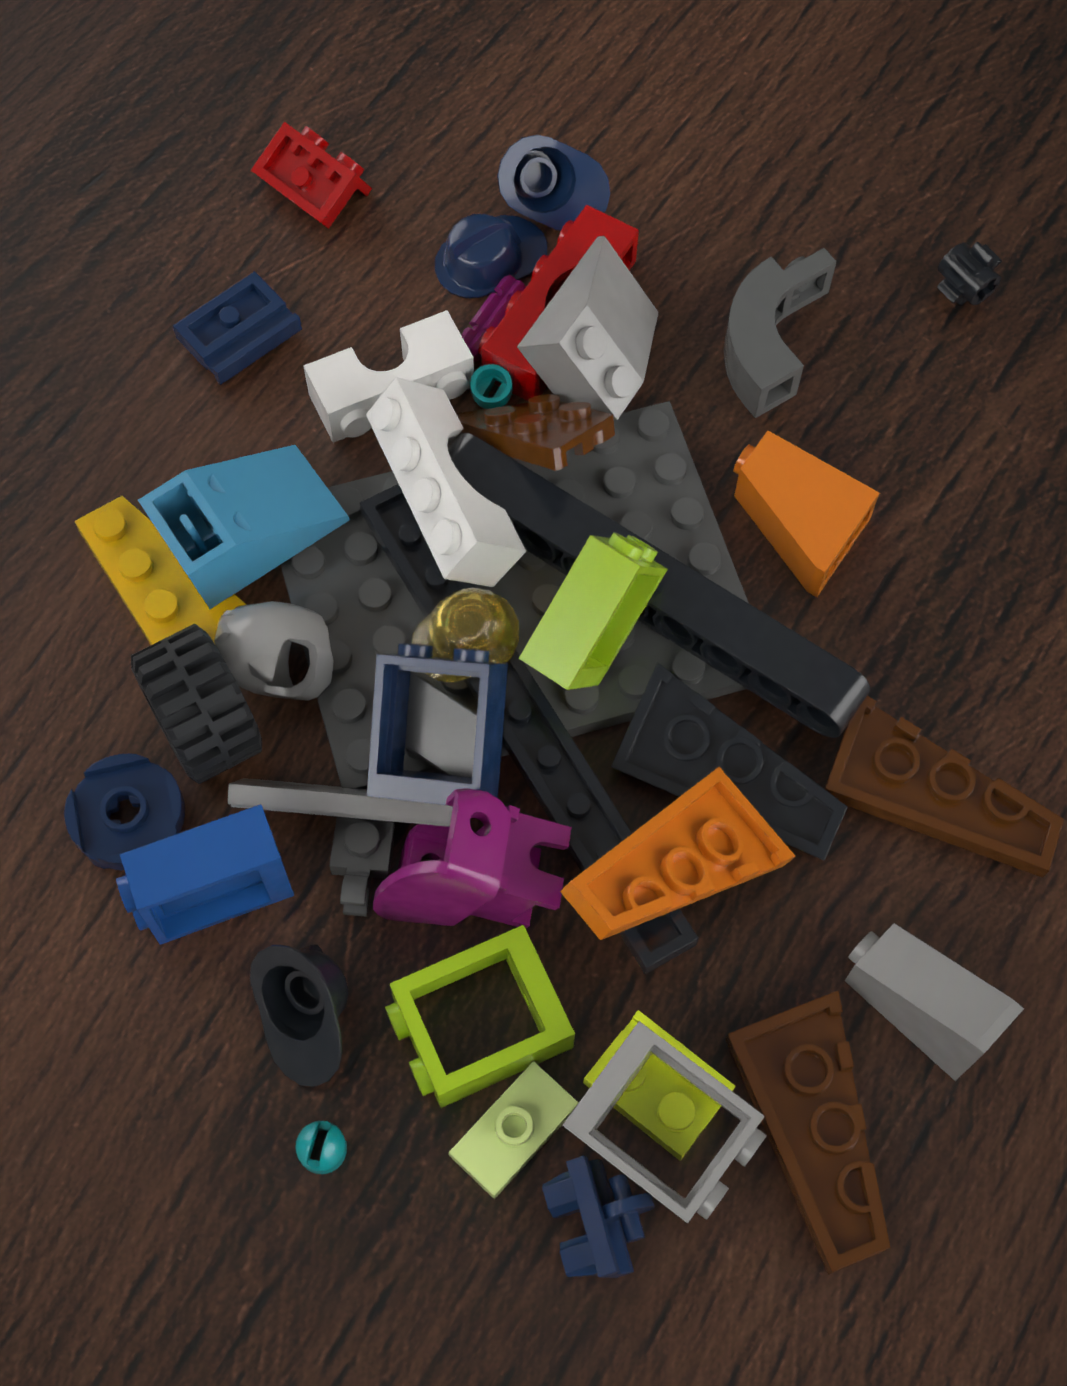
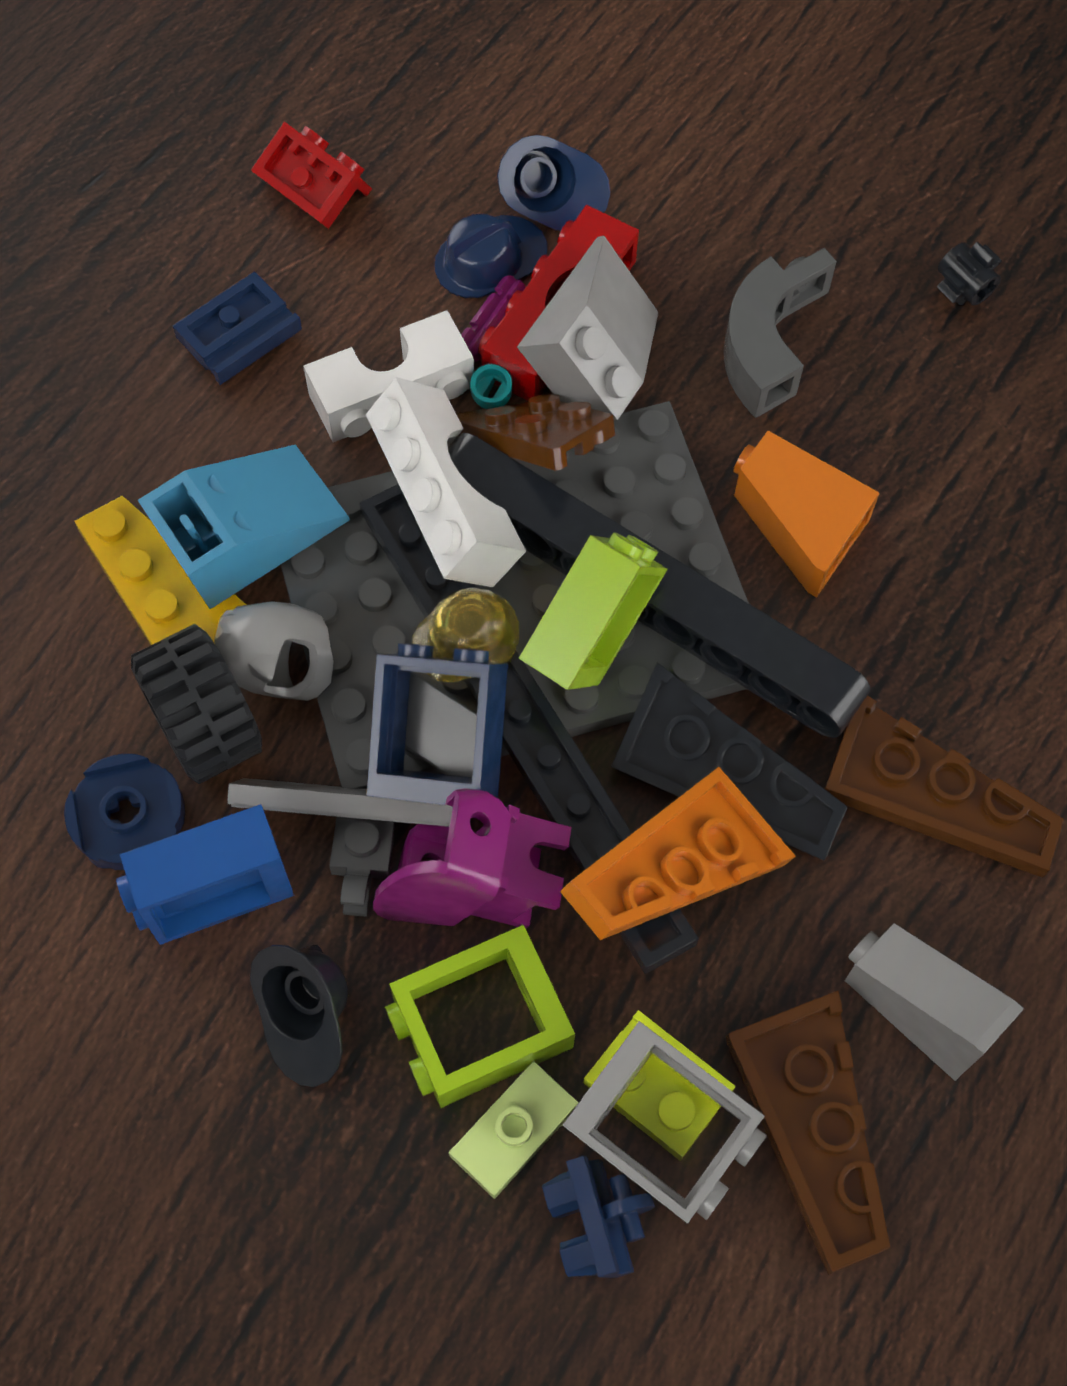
teal hinge [295,1121,347,1174] -> none

